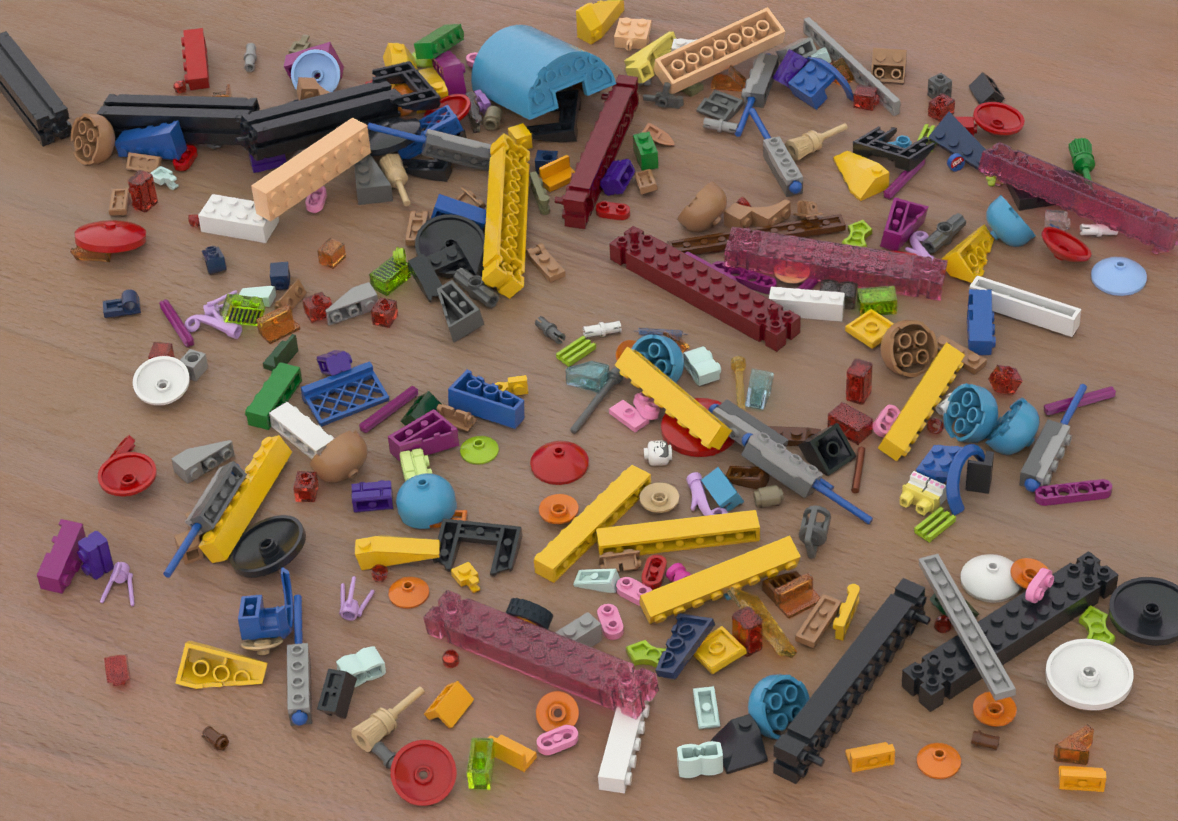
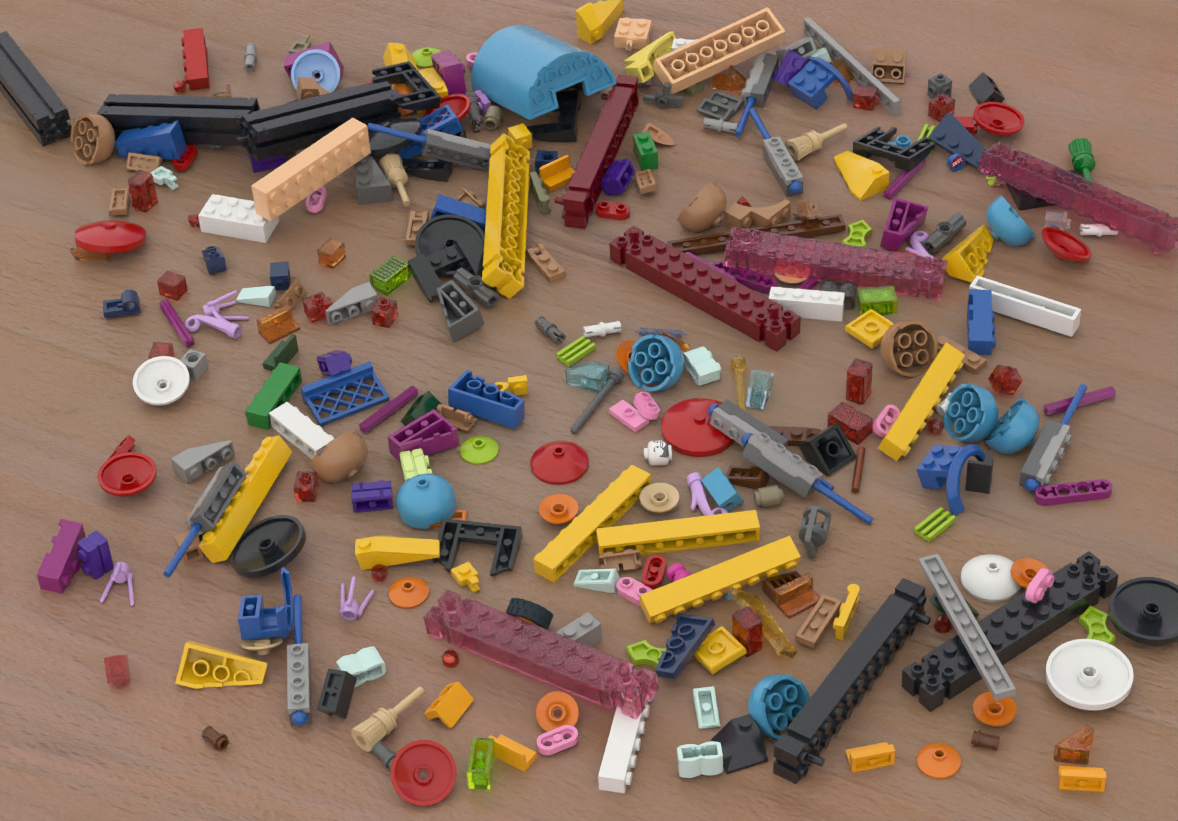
clear neon green brick [221,294,265,326] -> none
lime plate [393,247,406,265] -> none
green brick [414,24,464,59] -> none
bright pink plate [597,604,624,640] -> none
yellow brick [615,347,732,450] -> none
light yellow hips [899,471,946,516] -> none
light blue dish [1091,257,1147,296] -> none
none -> clear red brick [157,271,188,301]

